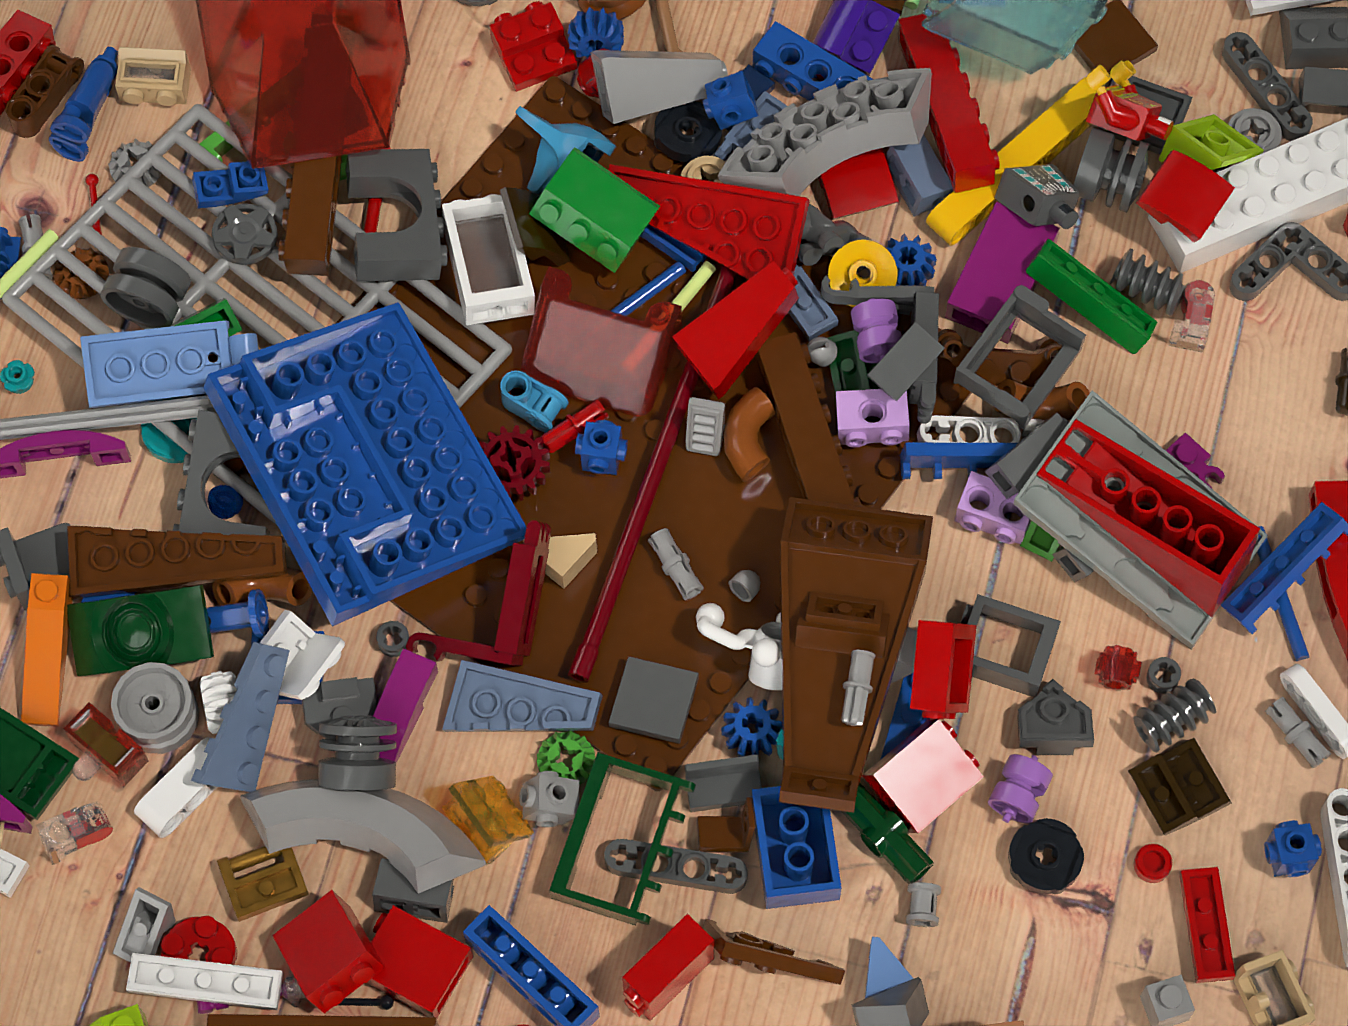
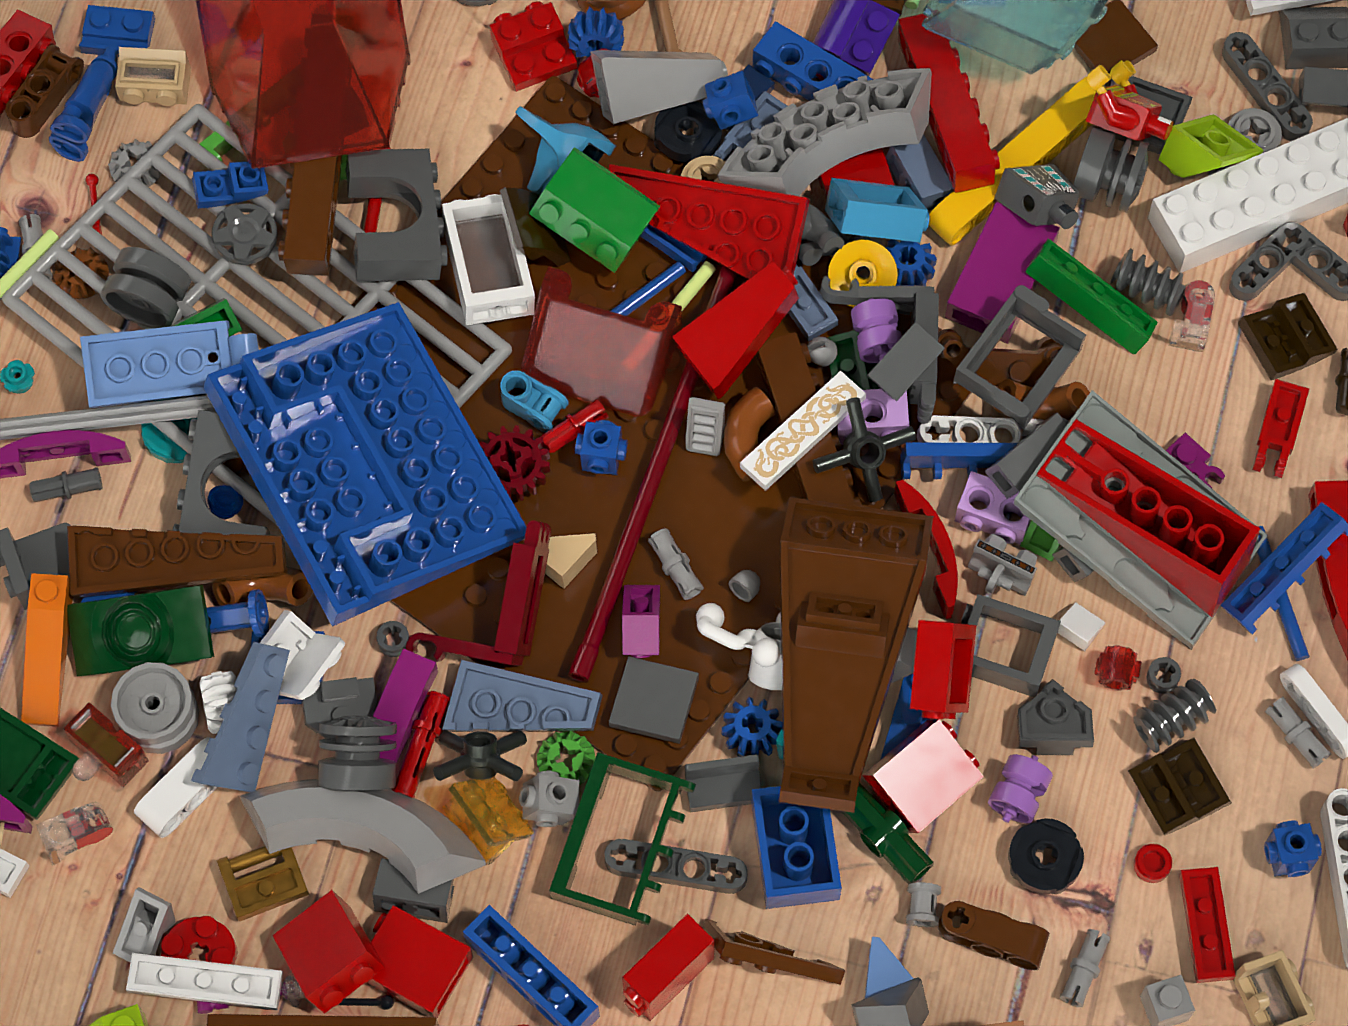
reddish brown bracket [697,797,755,852] -> none
light grey axle [841,650,875,726] -> none
red slope [1135,150,1235,243] -> none
none -> dark grey axle [30,467,103,502]
none -> blue plate [79,5,156,57]
none -> red pin [392,691,450,798]
none -> pearl dark grey bar [433,730,527,781]
none -> magenta slope [622,585,660,658]
none -> white tile [740,371,866,491]
none -> pearl dark grey bar [812,397,916,502]
none -> dark azure window [825,178,929,243]
none -> red slope [894,479,958,620]
none -> reddish brown piece [938,901,1050,970]
none -> light grey hips [968,534,1037,596]
none -> white slope [1058,602,1106,651]
none -> light grey pin [1060,929,1110,1008]
none -> dark brown slope [1238,293,1338,380]
none -> red hinge [1252,379,1310,478]

